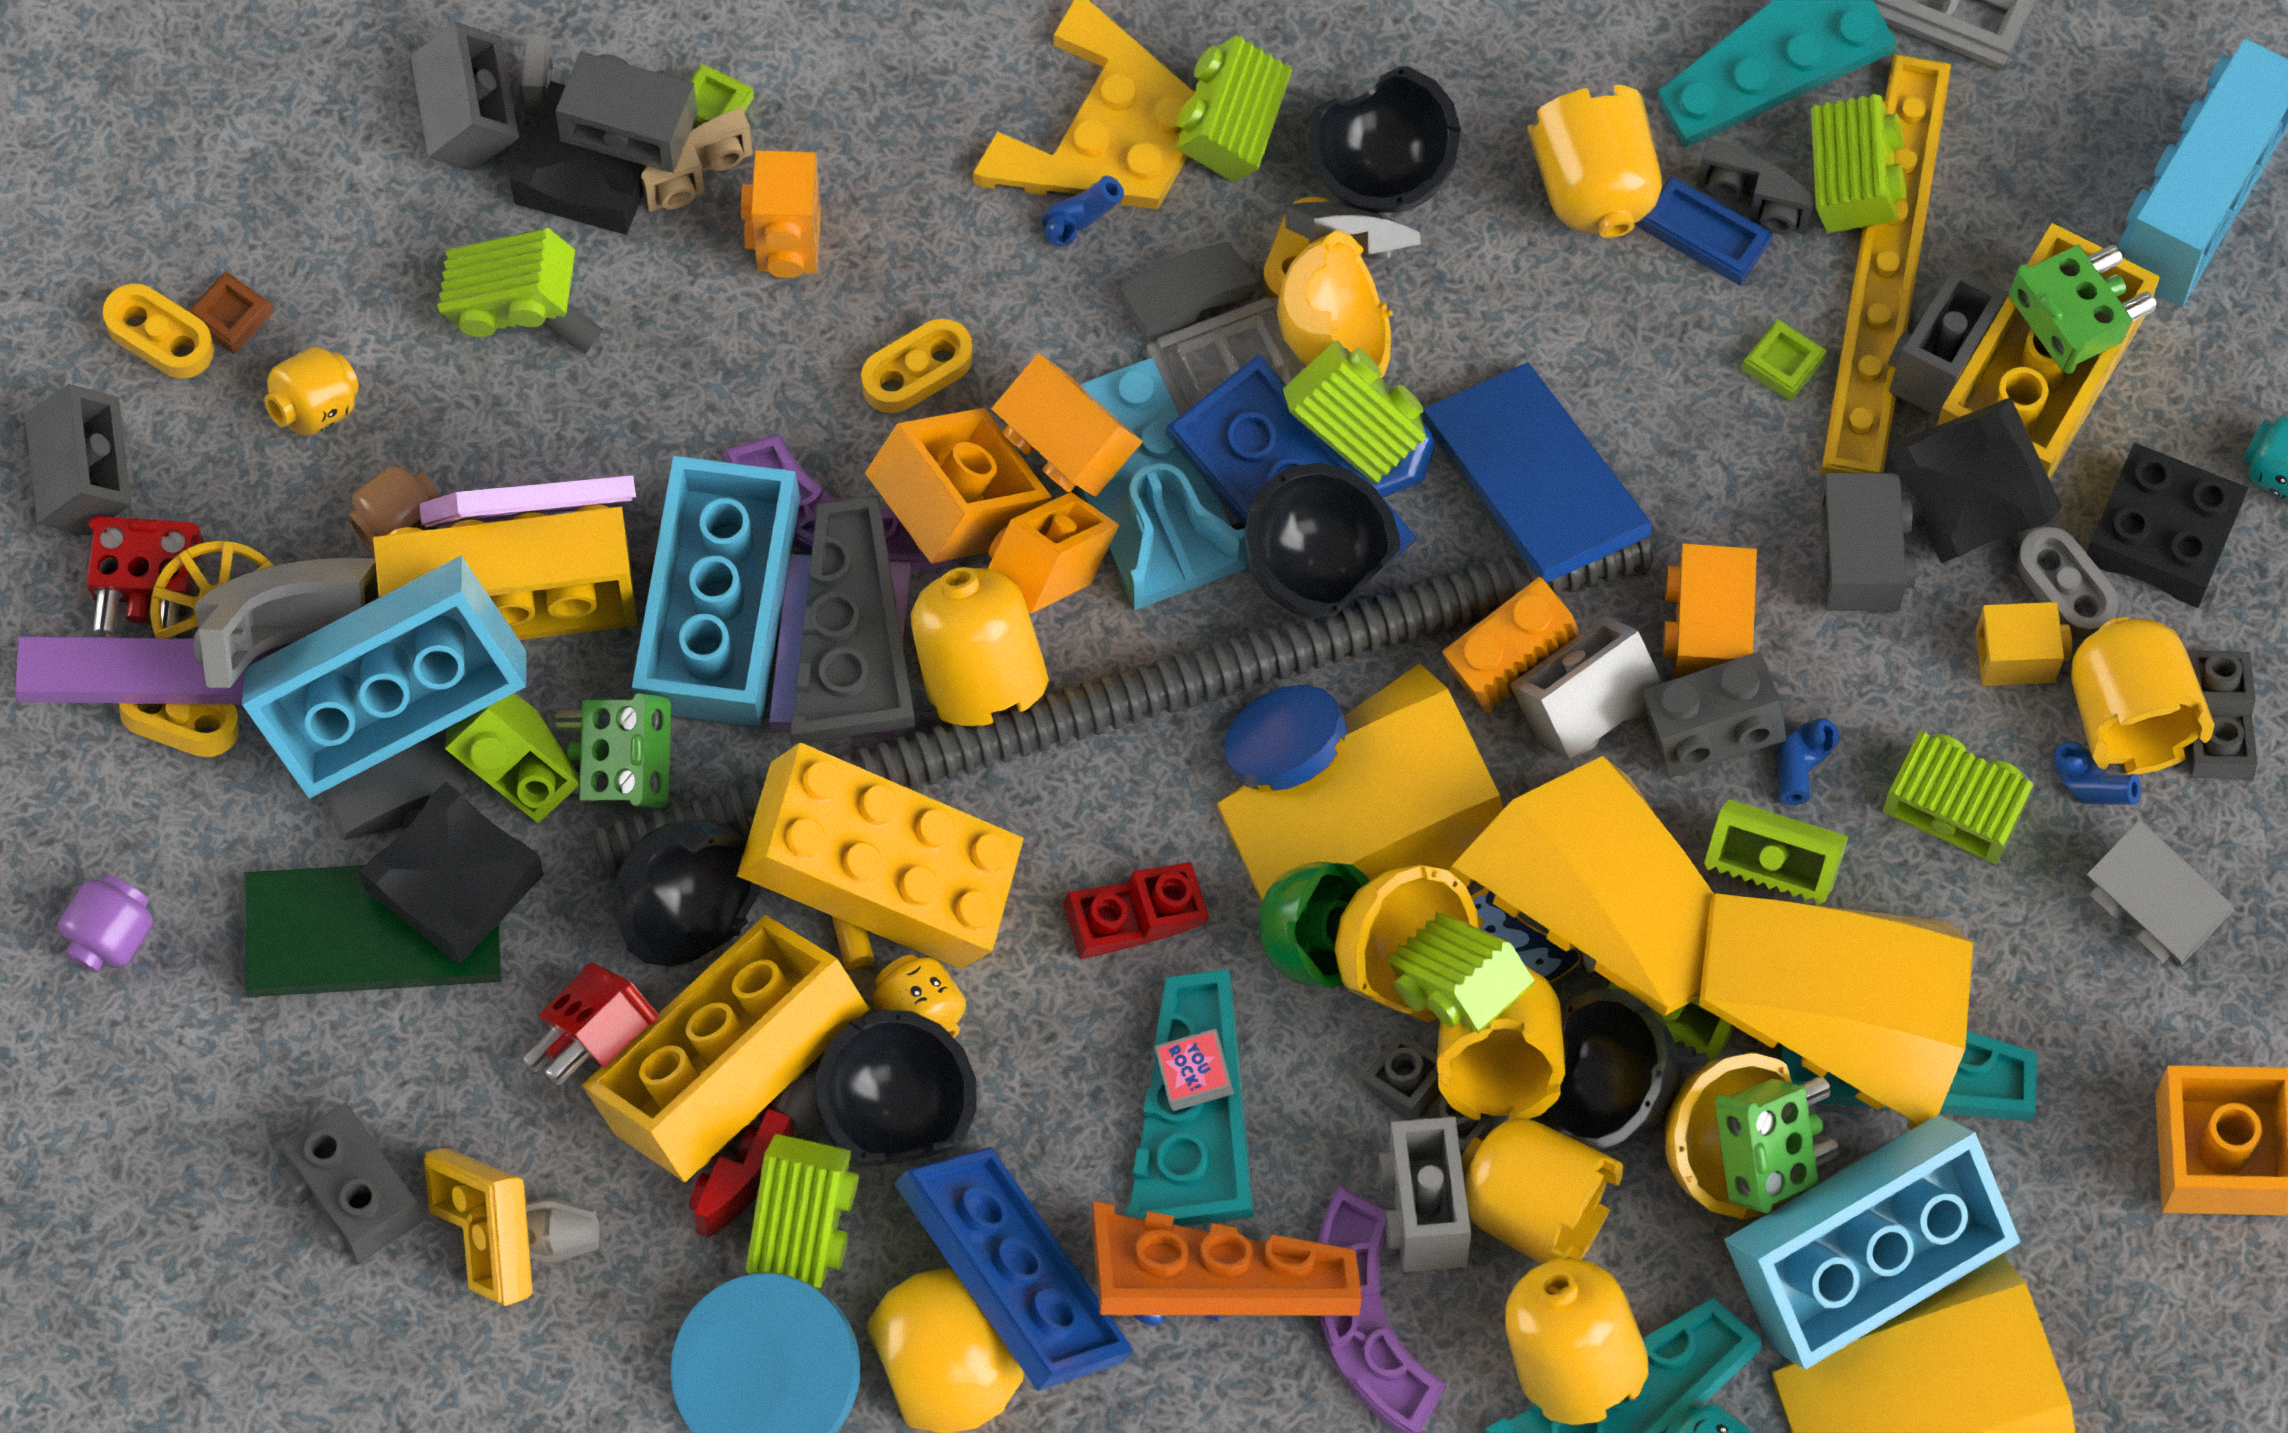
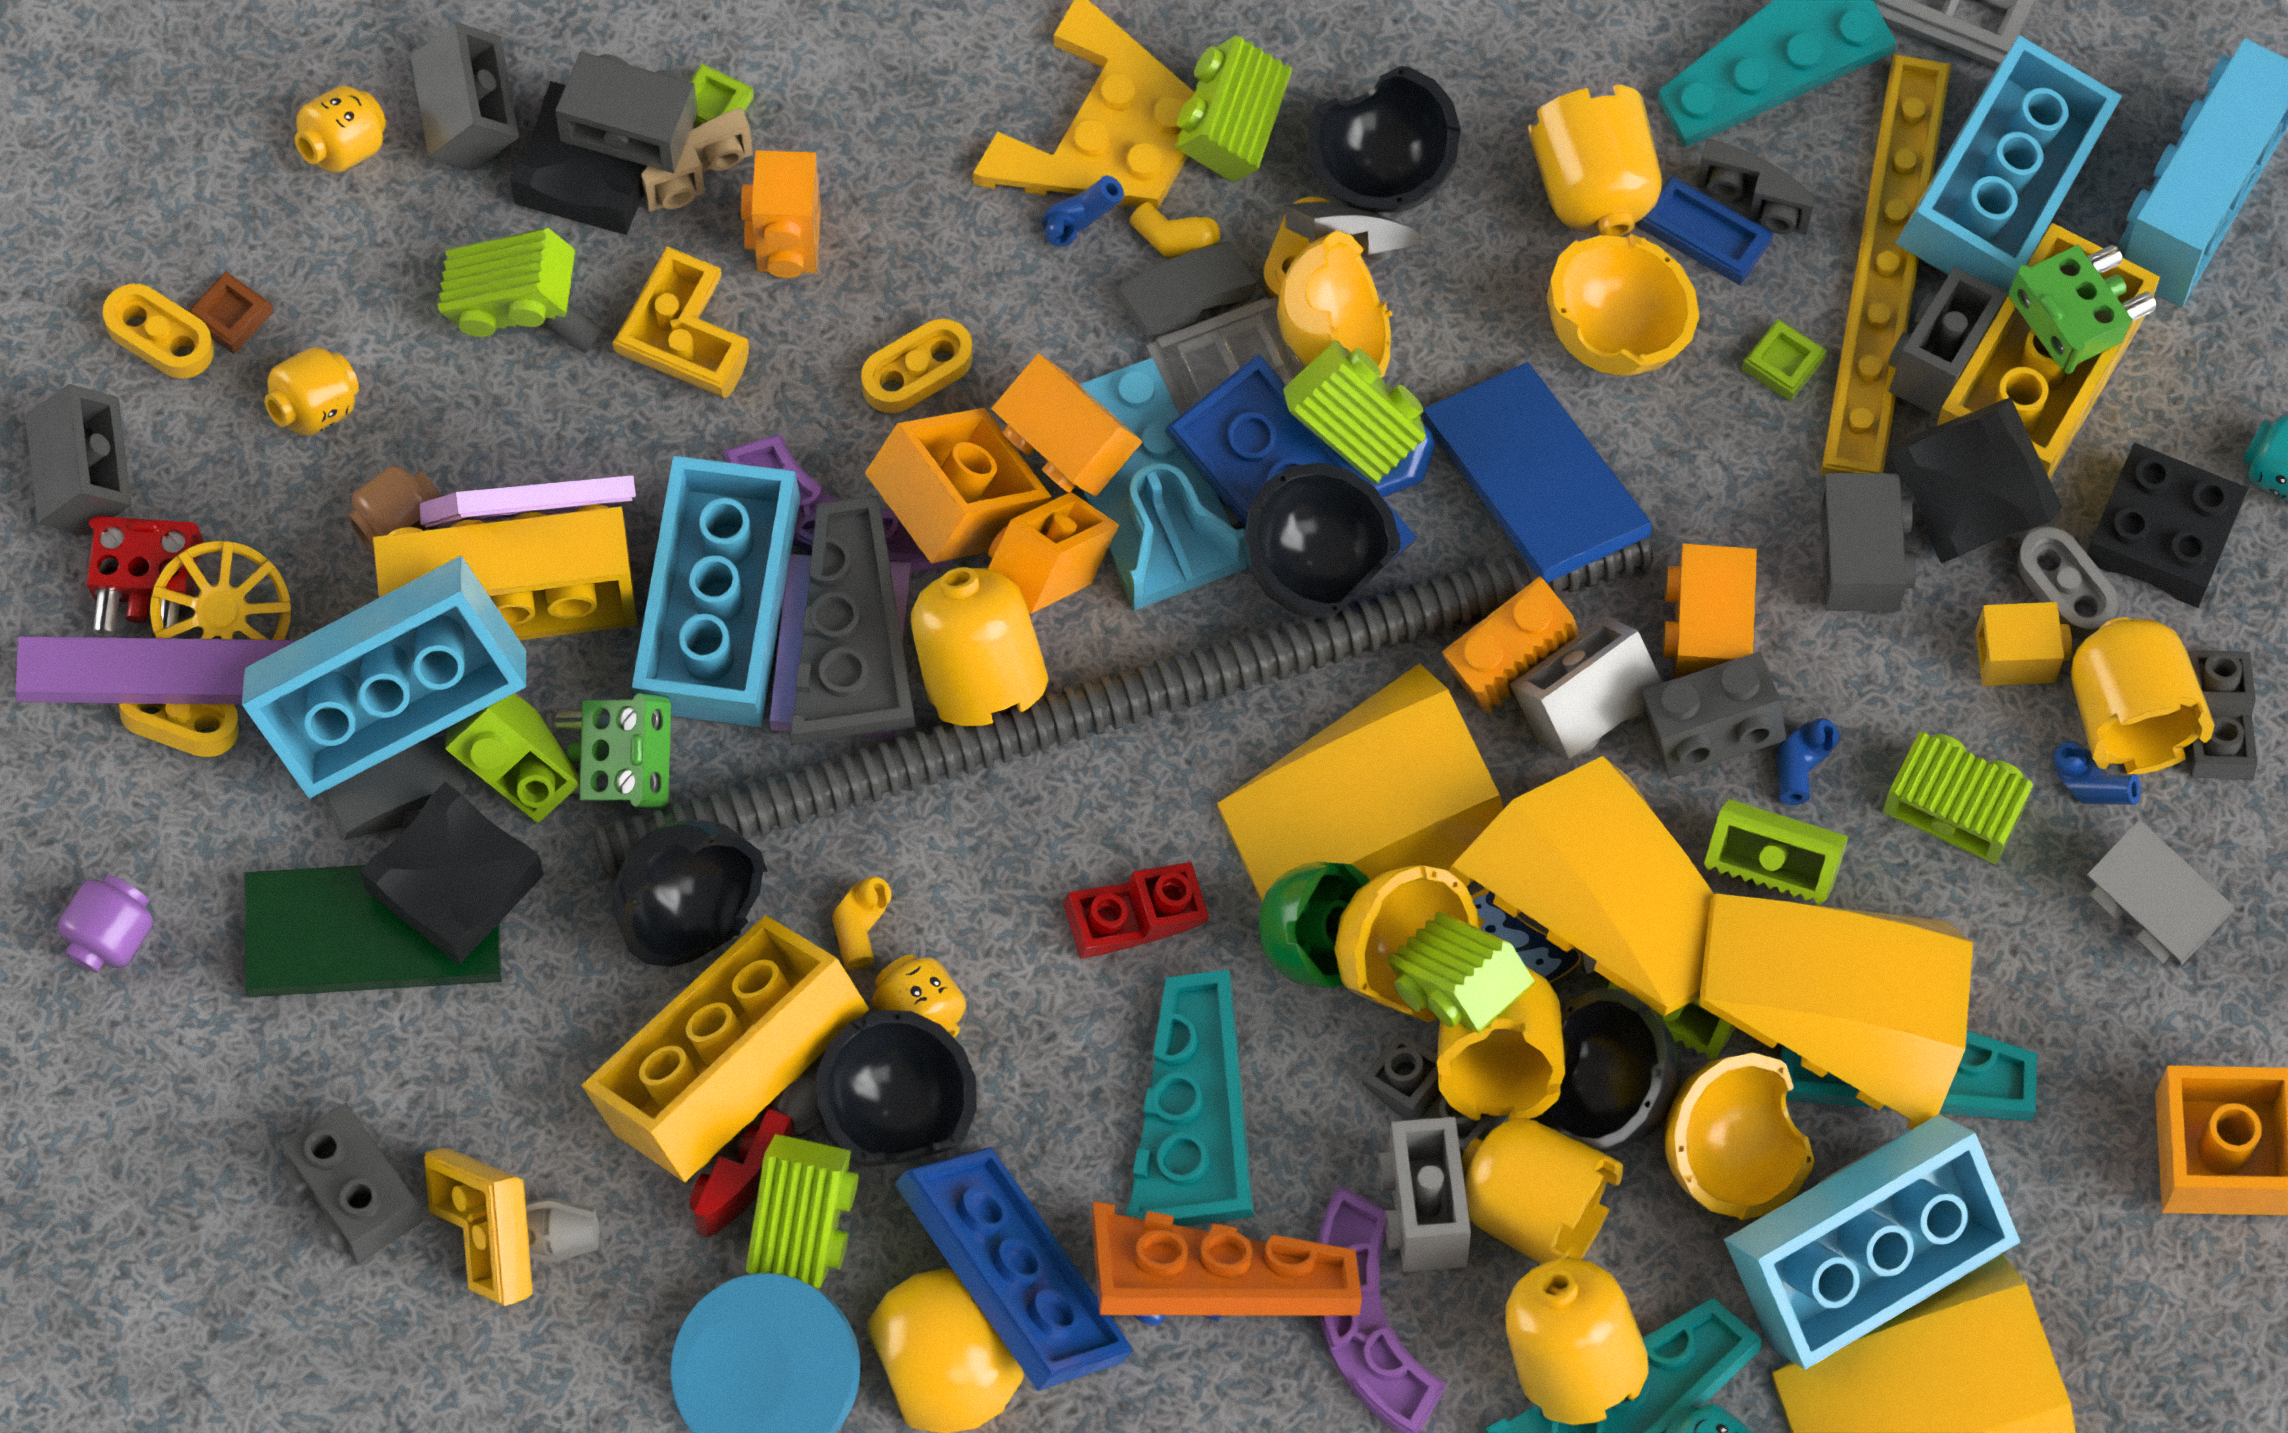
light grey arch [194,558,379,688] -> none
light grey tile [521,34,555,115] -> none
red piece [522,962,659,1085] -> none
yellow brick [737,742,1024,969] -> none
tile [1154,1029,1234,1111] -> none
blue tile [1223,684,1347,791] -> none
bright green piece [1715,1077,1839,1213] -> none
lime brick [1811,94,1907,233] -> none
none -> yellow head [295,85,386,174]
none -> yellow brick [613,246,749,398]
none -> yellow arm [1129,202,1221,259]
none -> yellow cylinder [1546,234,1700,377]
none -> medium azure brick [1895,35,2122,292]

